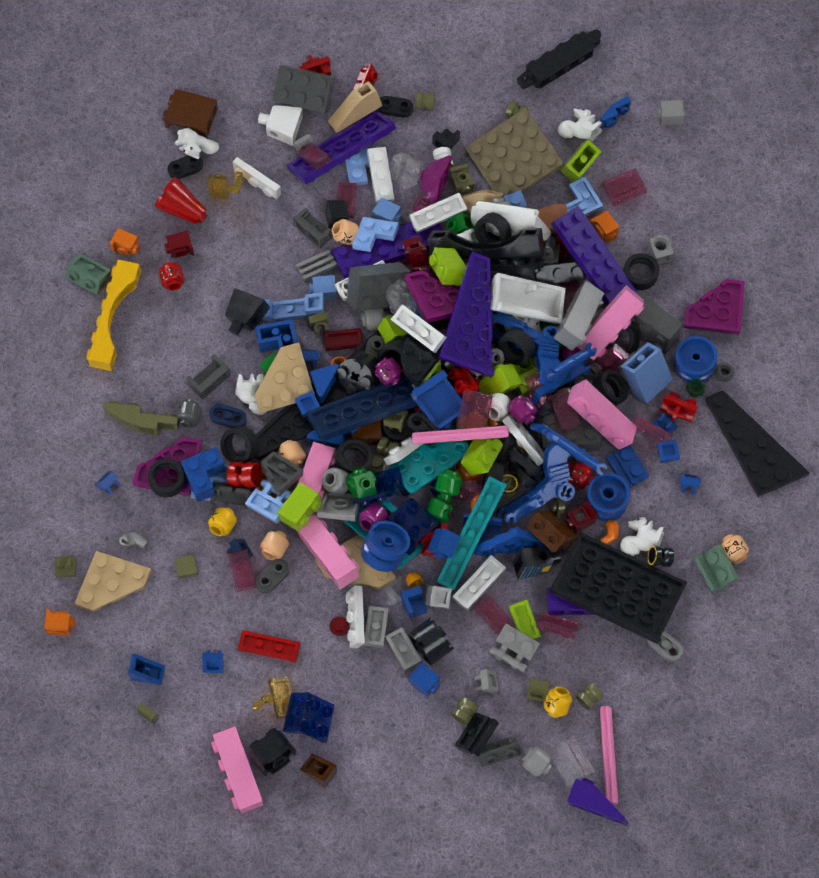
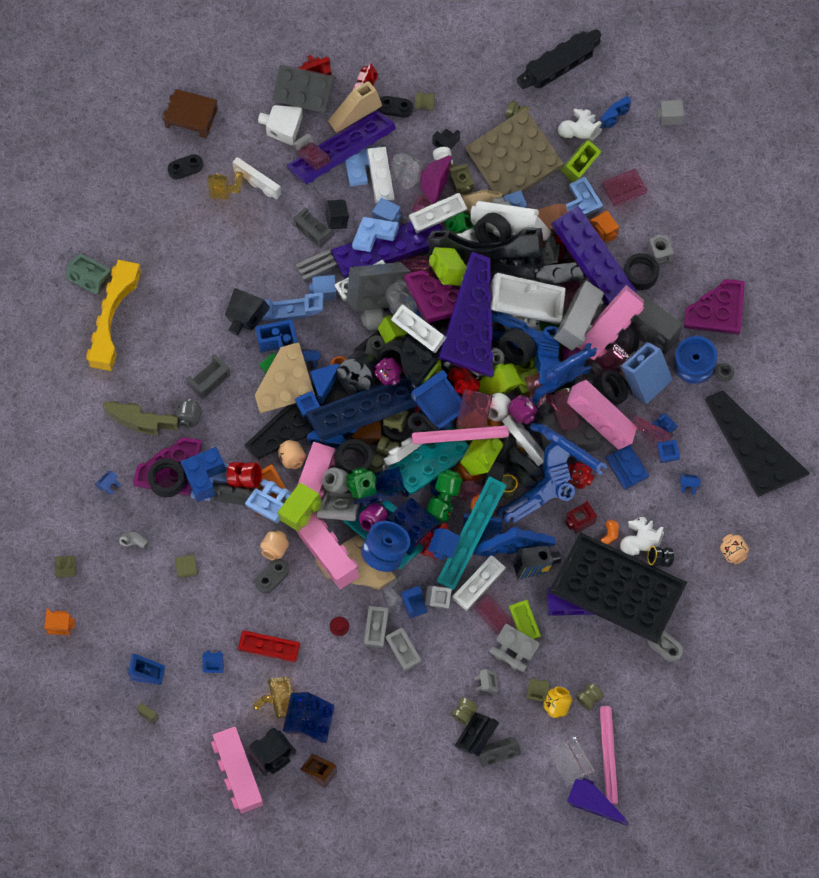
tan plate [75,551,152,612] -> none
orange brick [109,228,140,256] -> none
red cone [155,177,207,225] -> none
red head [158,262,185,291] -> none
dark red window [164,230,194,258] -> none
white animal [175,128,219,159] -> none
yellow head [208,507,237,536] -> none
dark blue plate [209,404,247,428] -> none
black tyre [220,426,258,463] -> none
dark blue tile [227,539,253,562] -> none
clear pink plate [228,549,256,592] -> none
white animal [235,373,266,415] -> none
dark grey wing [261,451,303,497] -> none
olive tile [308,312,329,334] -> none
dark red tile [323,328,362,351] -> none
light nougat head [332,219,359,245] -> none
clear pink plate [337,182,357,219] -> none
white plate [346,586,365,649] -> none
dark red window [402,236,429,268] -> none
light orange hinge [406,572,423,589] -> none
black brick [408,617,454,666] -> none
blue brick [409,662,440,697] -> none
light grey head [521,746,552,777] -> none
reddish brown panel [526,511,578,552] -> none
clear pink plate [536,612,579,639] -> none
olive plate [550,497,565,517] -> none
blue wheel [586,473,630,521] -> none
red hips [660,391,698,423] -> none
dark green plate [686,379,705,398] -> none
sand green bracket [694,544,739,591] -> none

